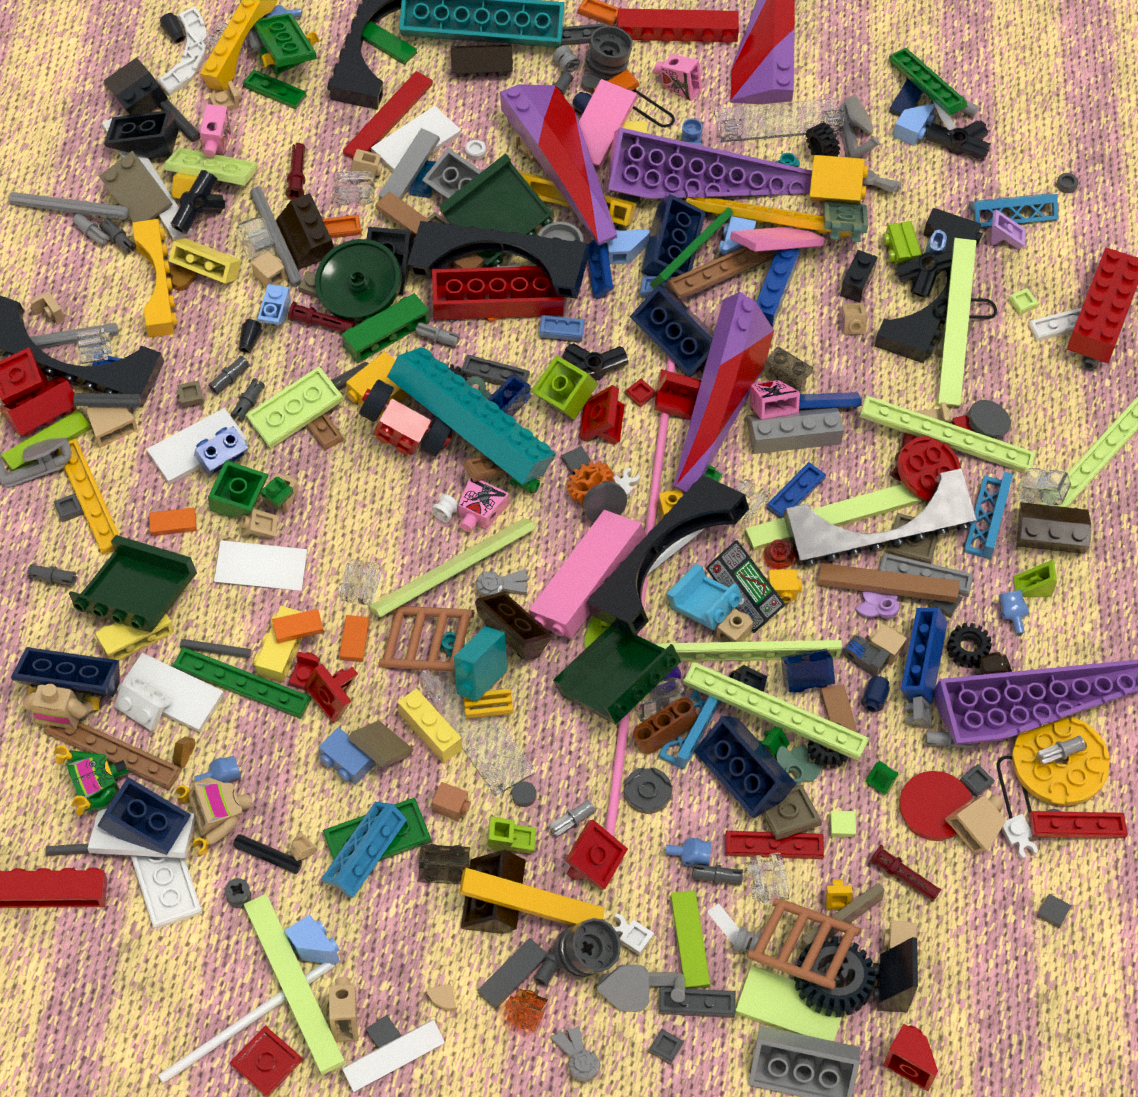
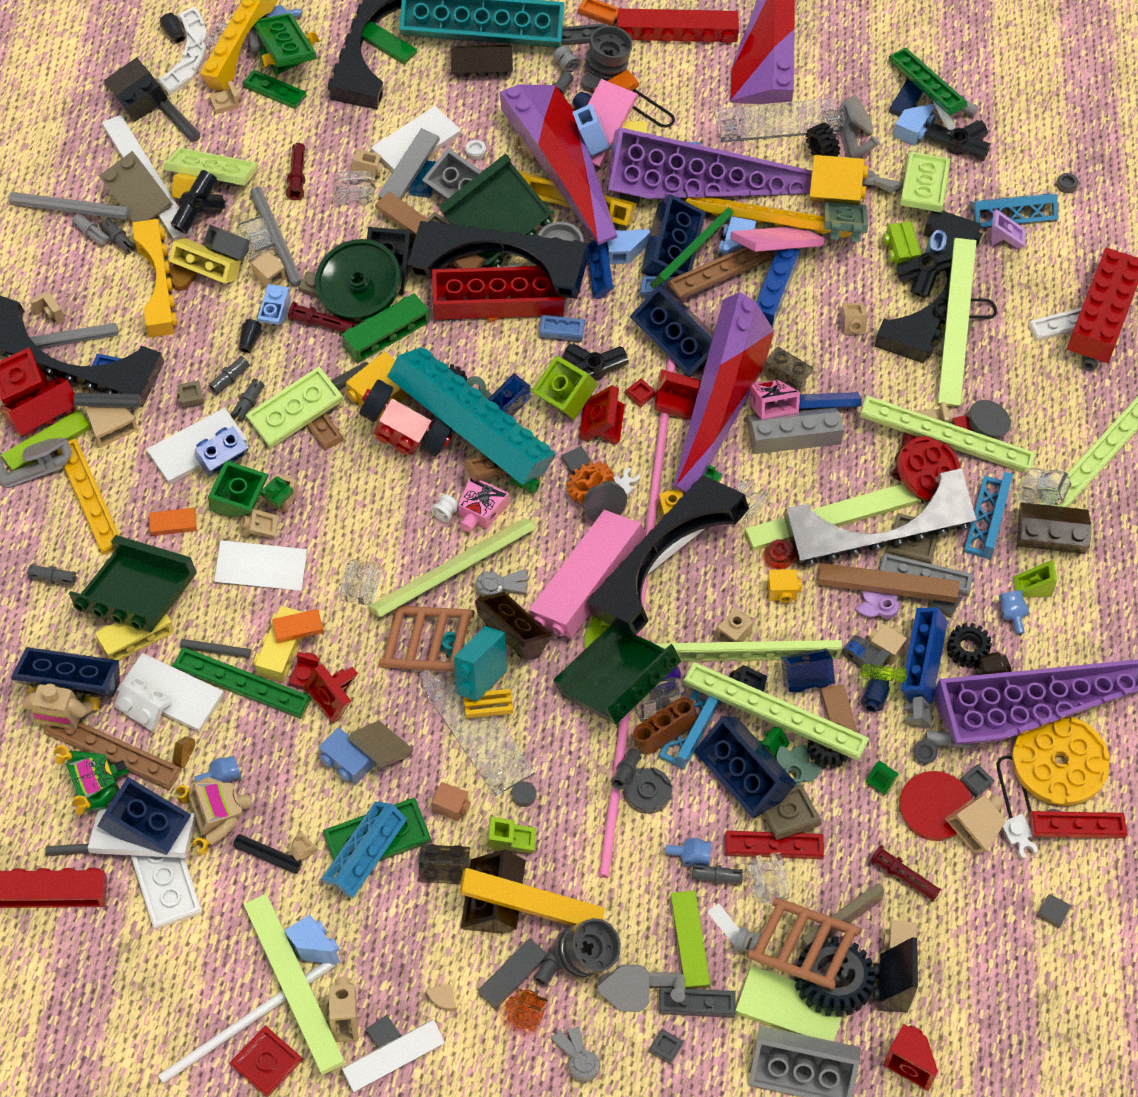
dark grey tile [54,493,84,523] -> none
clear brick [77,327,112,364] -> none
black slope [104,110,179,158] -> none
bright pink torso [200,104,231,158] -> none
dark grey wheel [225,878,251,908] -> none
dark brown slope [276,193,334,270] -> none
orange tile [323,214,362,238] -> none
orange tile [339,615,370,662] -> none
red tile [343,71,433,159] -> none
light yellow brick [398,688,462,764] -> none
light grey axle [415,323,460,348] -> none
dark grey tile [461,354,530,392] -> none
light grey axle [549,799,596,837] -> none
red bracket [565,820,628,890] -> none
white plate [613,914,654,956] -> none
bright pink torso [654,54,702,101] -> none
medium azure panel [666,564,742,630] -> none
medium blue wheel [681,118,703,142] -> none
sticker [705,540,785,633] -> none
blue tile [766,462,826,518] -> none
teal plate [776,153,800,167] -> none
yellow tile [825,879,853,910] -> none
yellowish green tile [830,811,856,837] -> none
black brick [840,250,878,303] -> none
yellowish green tile [1008,288,1039,315] -> none
light grey axle [1037,736,1086,764] -> none
none -> dark grey slope [203,225,250,261]
none -> light blue slope [573,104,611,157]
none -> dark grey pin [610,748,642,790]
none -> clear neon green axle [860,663,907,683]
none -> yellowish green tile [900,152,951,213]
none -> dark grey tile [914,738,938,763]

